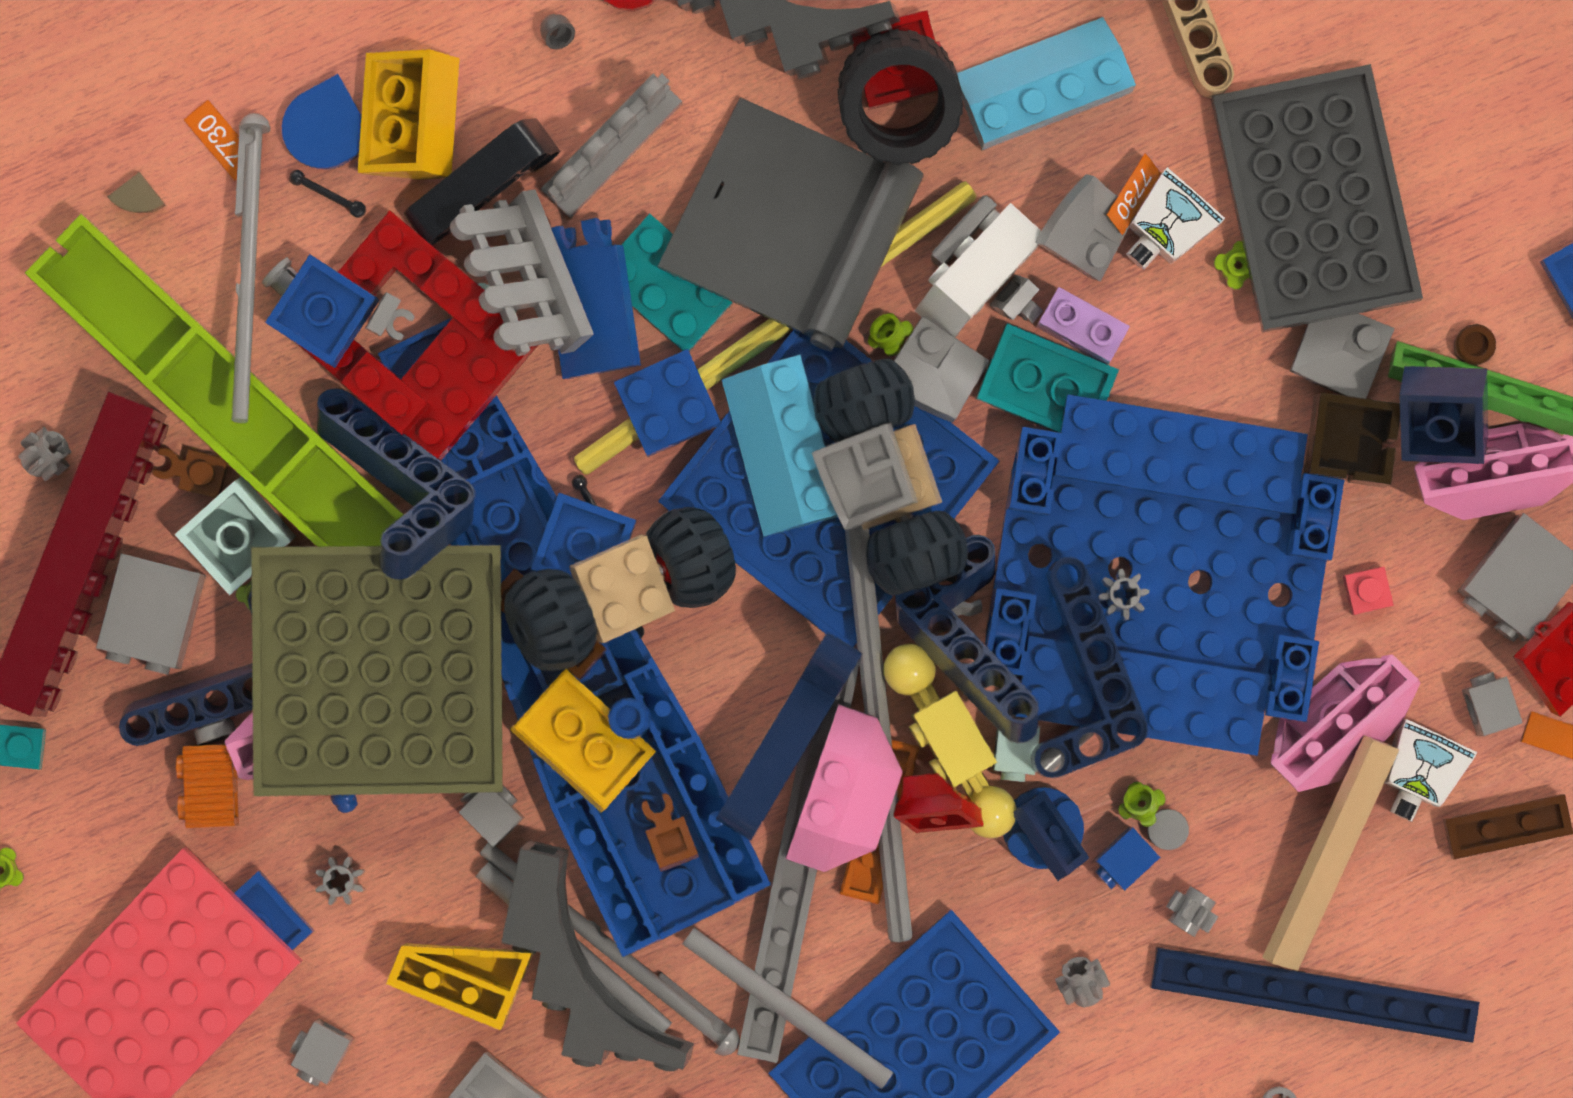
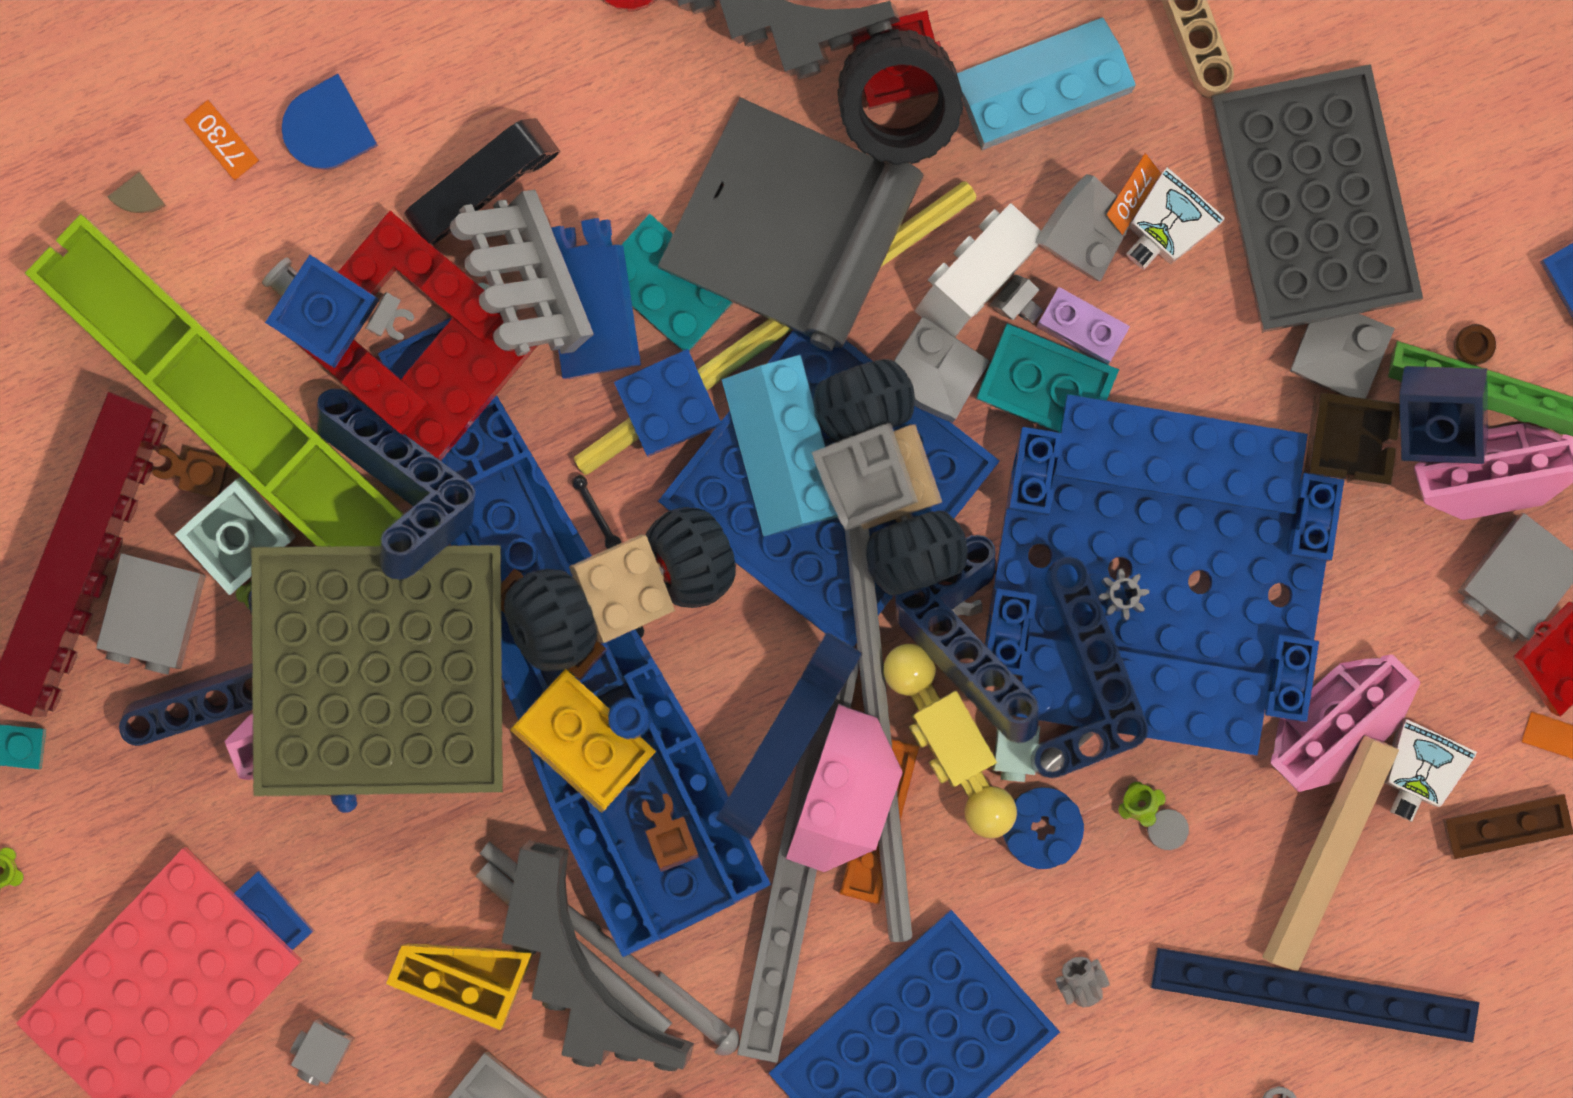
light grey gear [18,427,71,481] -> none
orange brick [176,744,239,828] -> none
light grey tile [194,718,236,746] -> none
light grey bar [232,113,270,423] -> none
black hinge [289,170,366,218] -> none
light grey gear [315,856,365,905] -> none
yellow slope [358,49,460,180] -> none
light grey brick [459,785,525,847] -> none
blue plate [531,493,636,577] -> none
dark grey hinge [540,14,575,50] -> none
light grey fence [541,74,682,219] -> none
light grey piece [682,928,893,1089] -> none
lime plate [868,313,913,356] -> none
red slope [893,773,984,833] -> none
light grey tile [931,195,997,267] -> none
dark blue plate [1013,790,1090,881] -> none
blue brick [1094,826,1161,891] -> none
light grey gear [1166,886,1218,937] -> none
lime plate [1214,241,1250,289] -> none
coral plate [1343,566,1394,615] -> none
light grey brick [1462,672,1523,736] -> none

